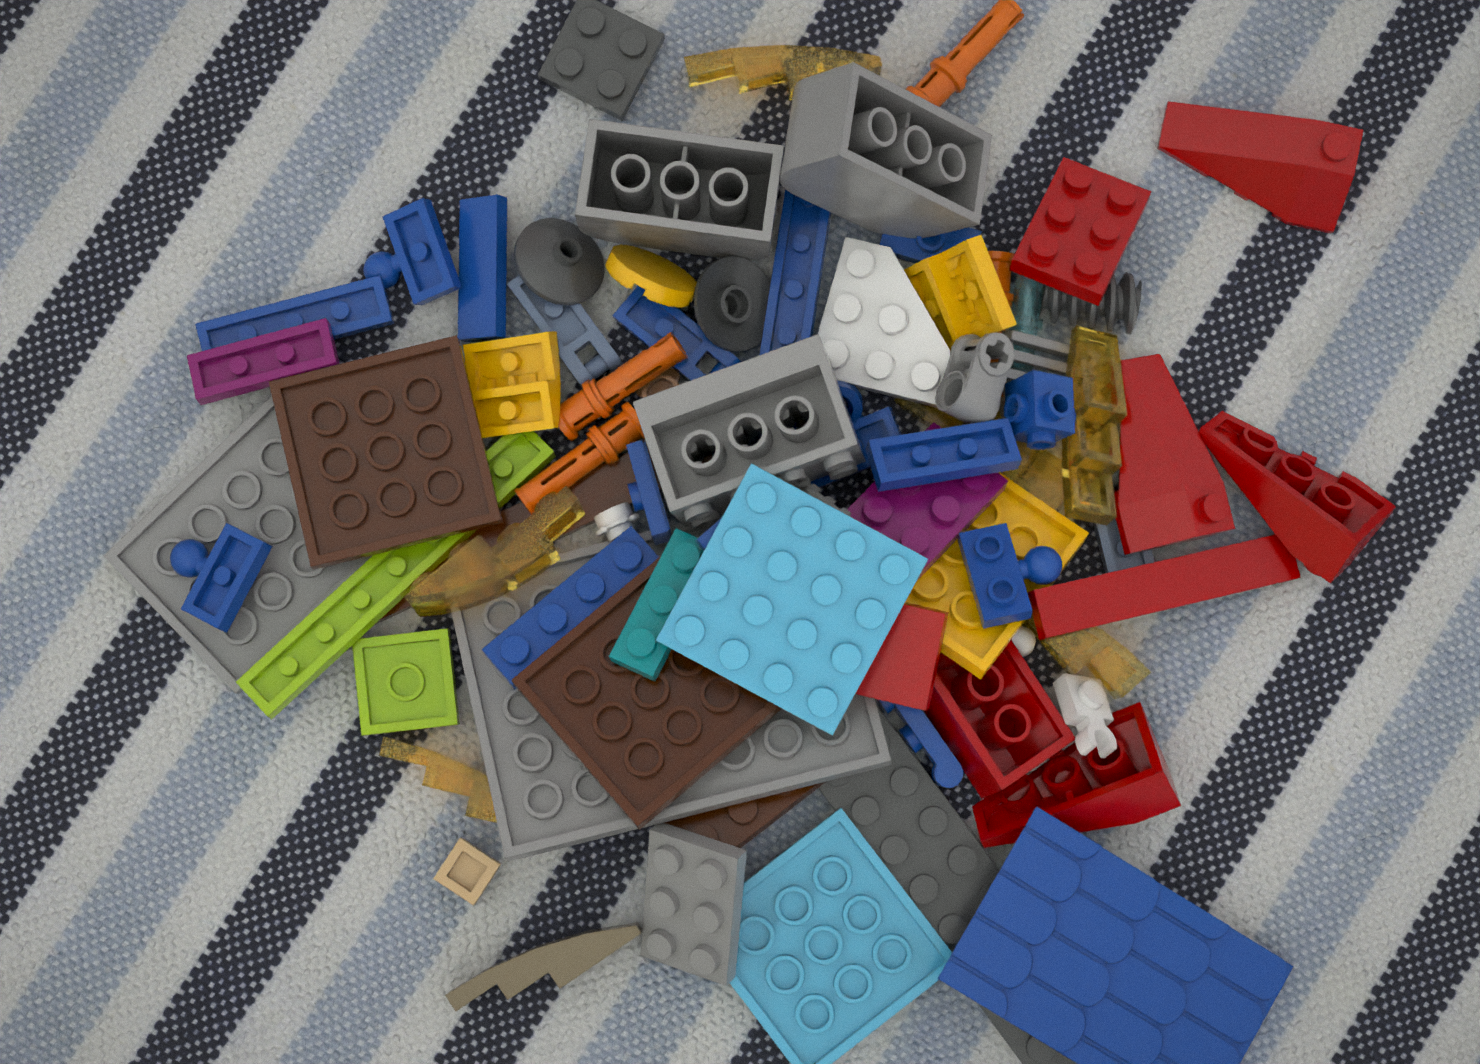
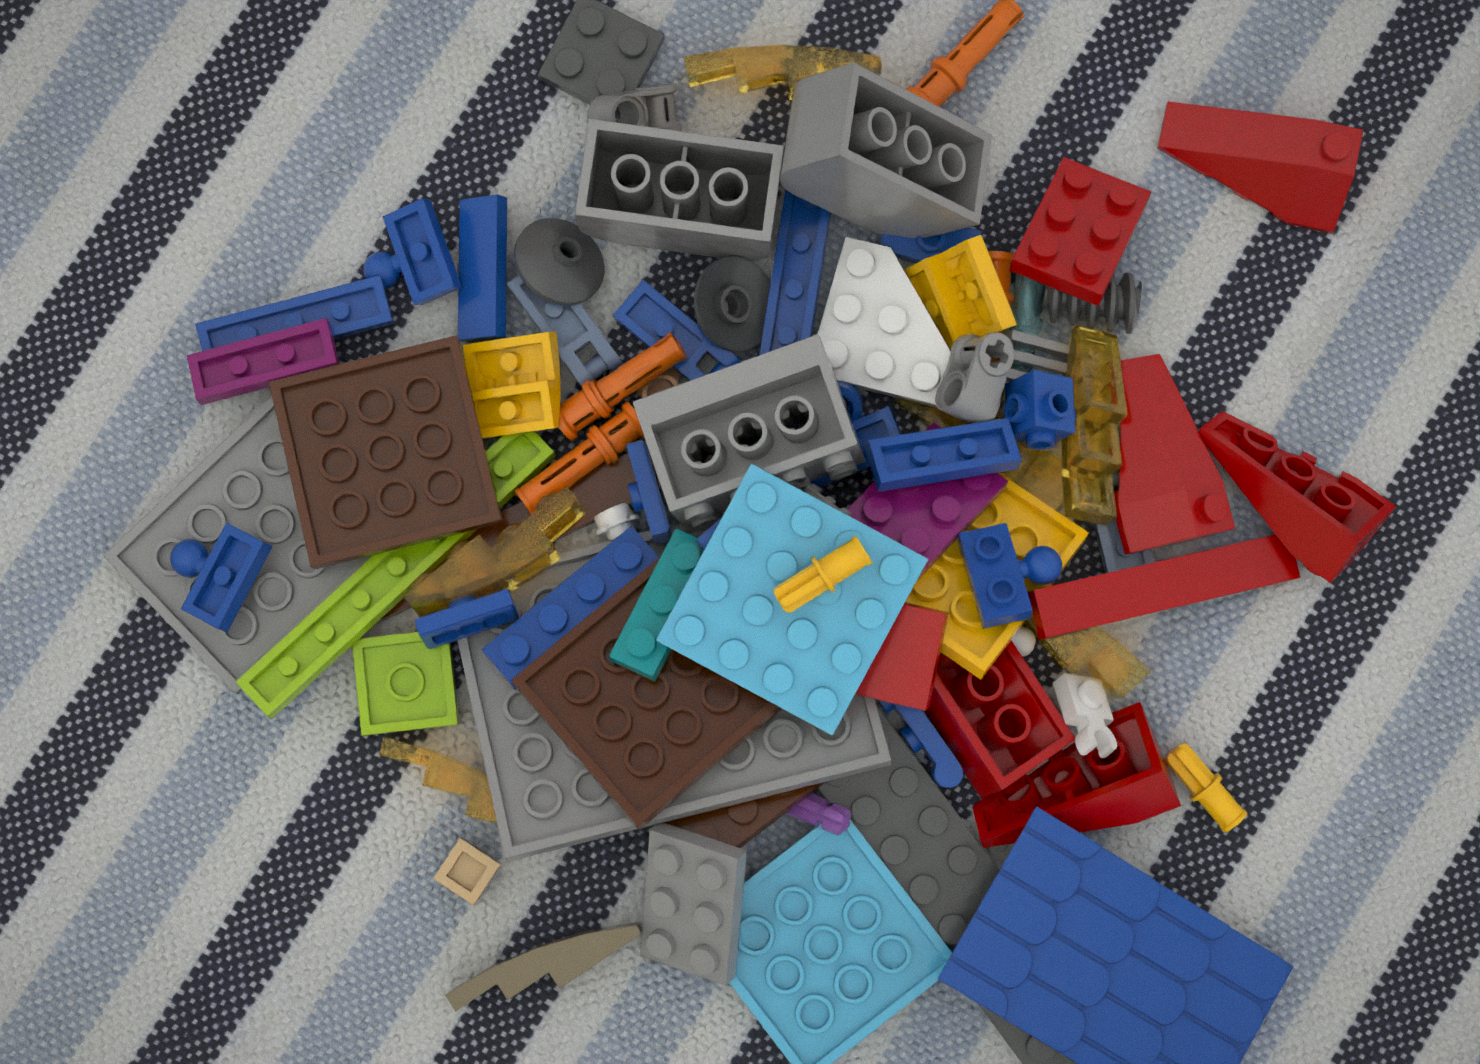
yellow tile [605,244,697,308] -> none
none -> blue plate [414,589,520,649]
none -> light grey piece [587,83,682,131]
none -> yellow axle [773,535,873,613]
none -> medium lavender axle [785,793,851,835]
none -> yellow axle [1165,743,1247,832]

